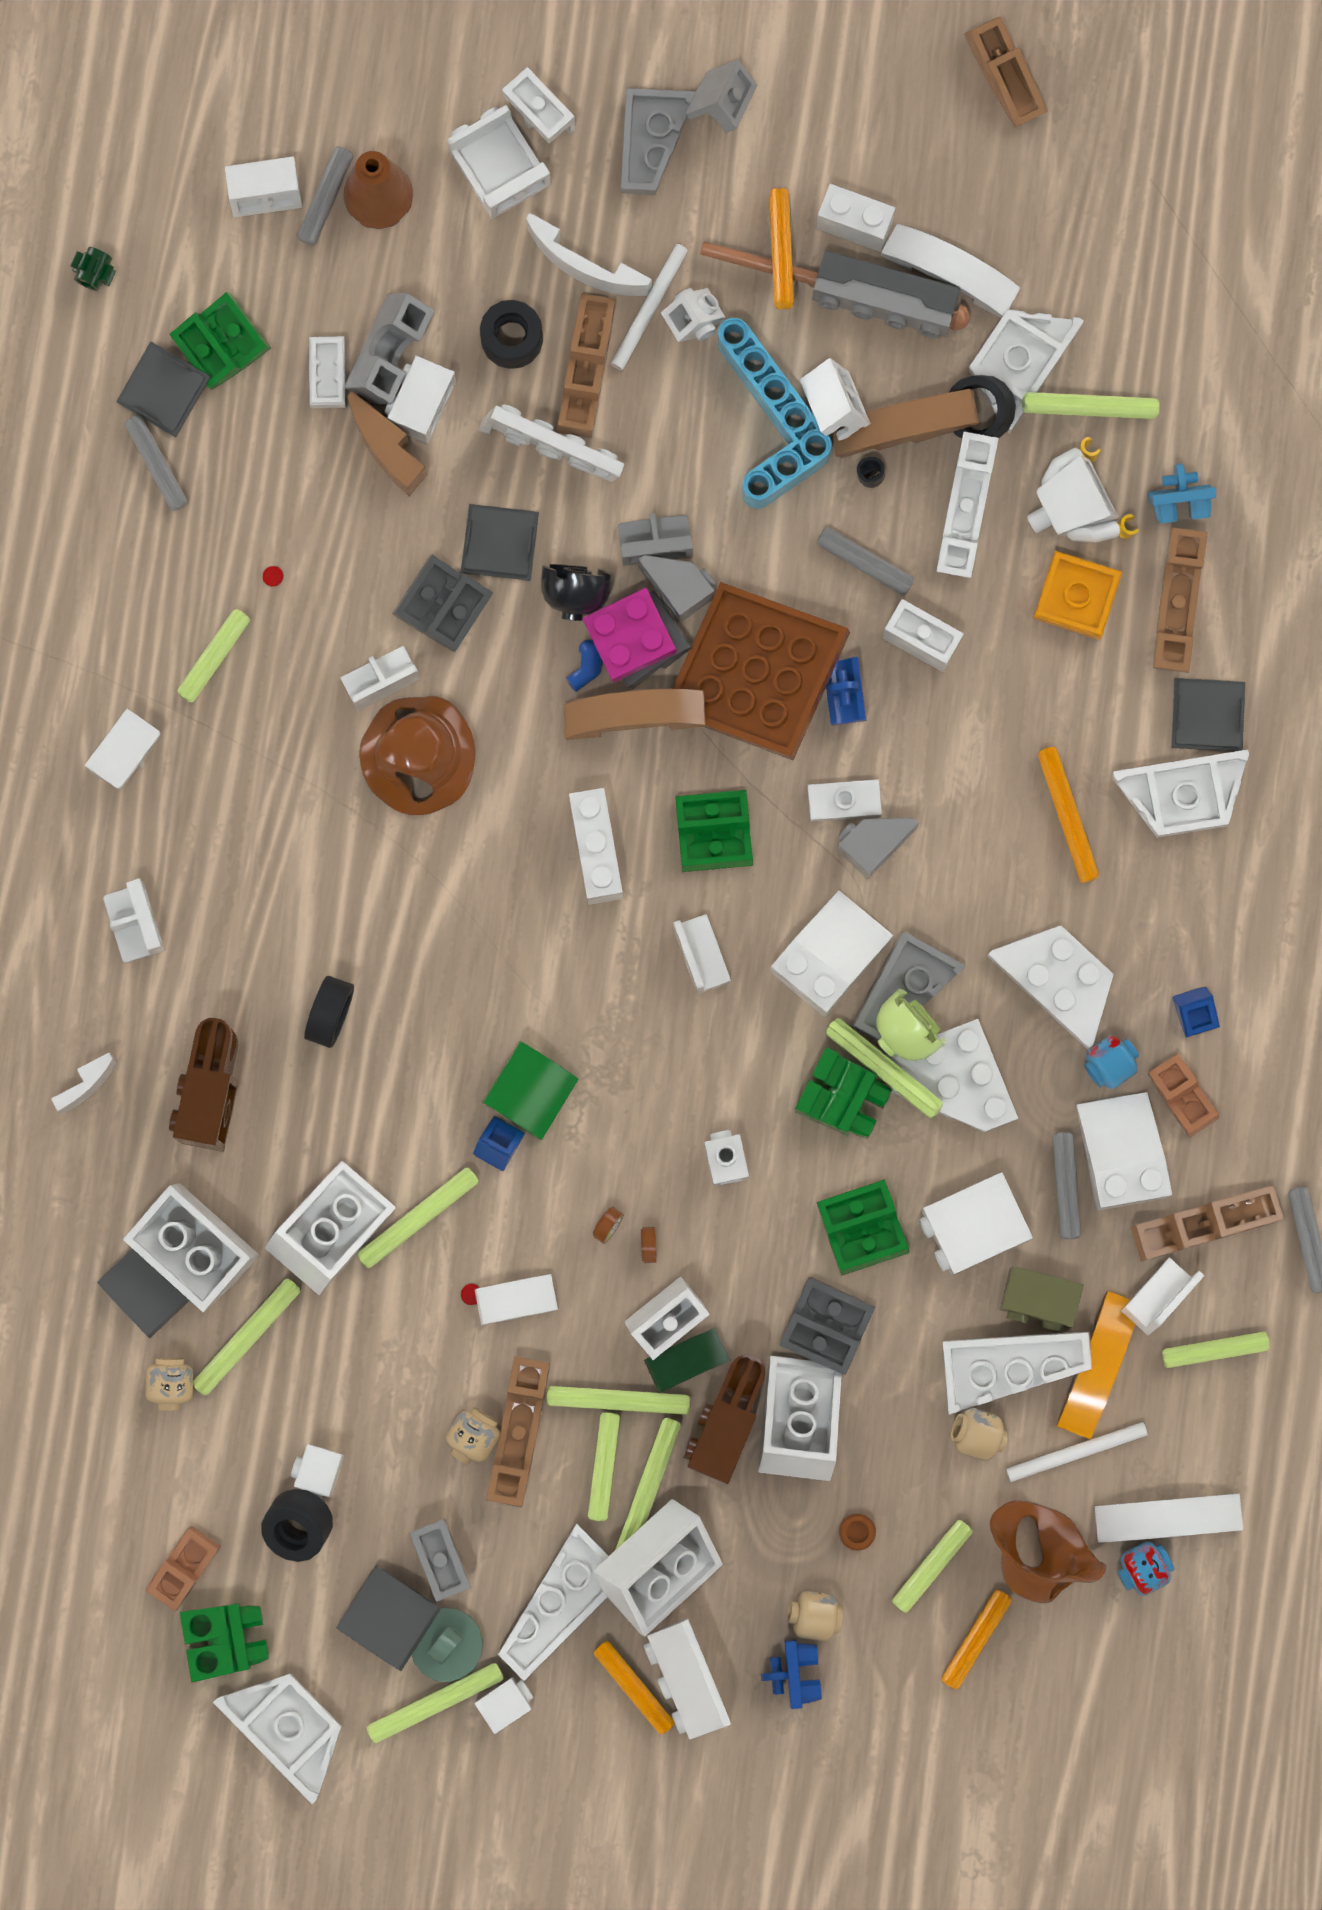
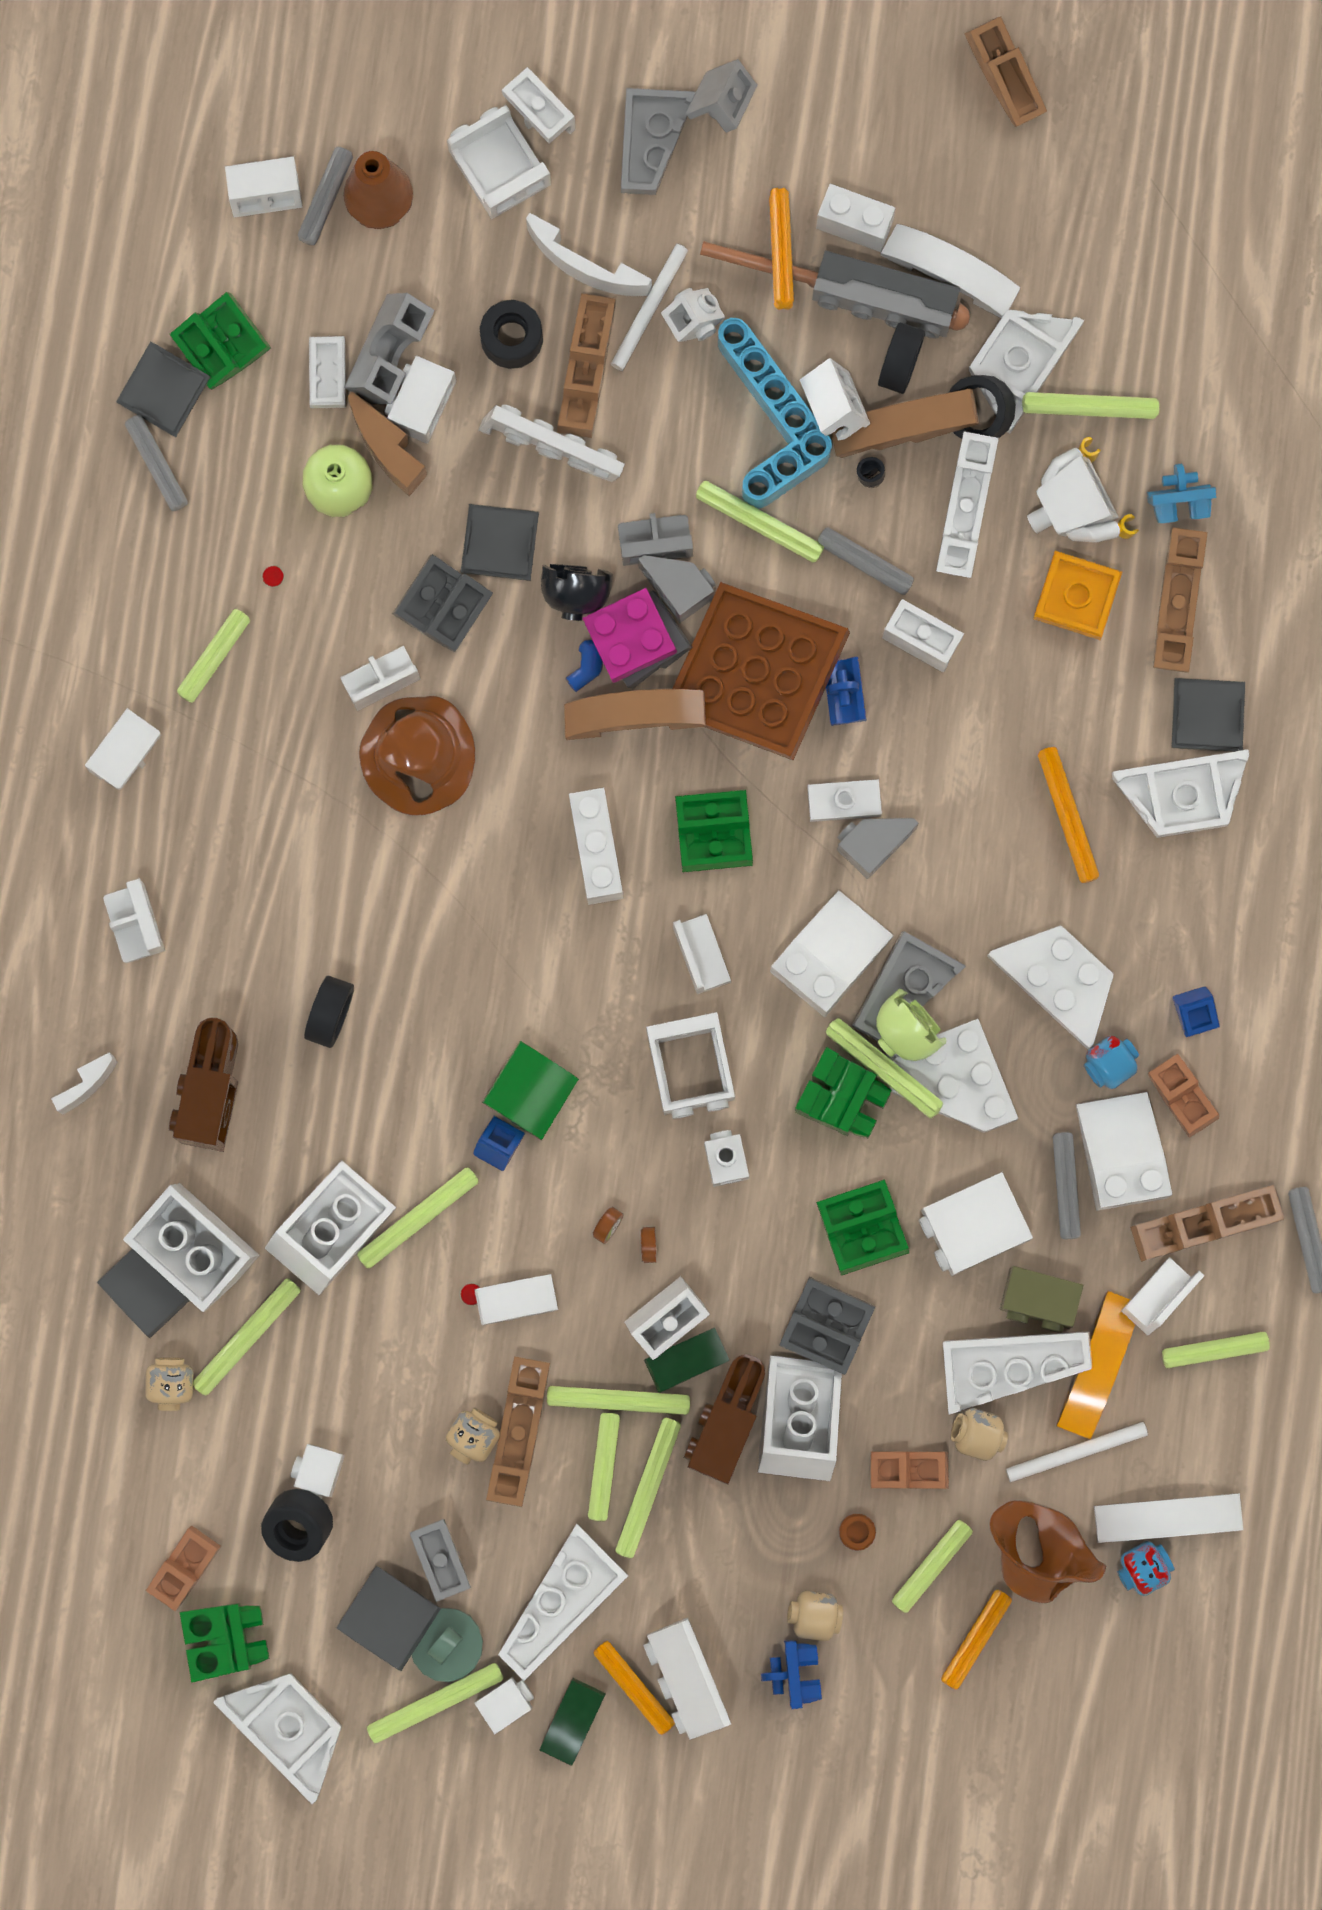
dark green gear [70,247,116,291] -> none
white slope [593,1499,723,1637] -> none
none -> yellowish green cylinder [303,445,373,517]
none -> dark green slope [539,1678,606,1766]
none -> white window [646,1012,735,1119]
none -> yellowish green axle [696,481,824,562]
none -> nougat slope [871,1452,949,1489]
none -> black tyre [878,322,925,394]

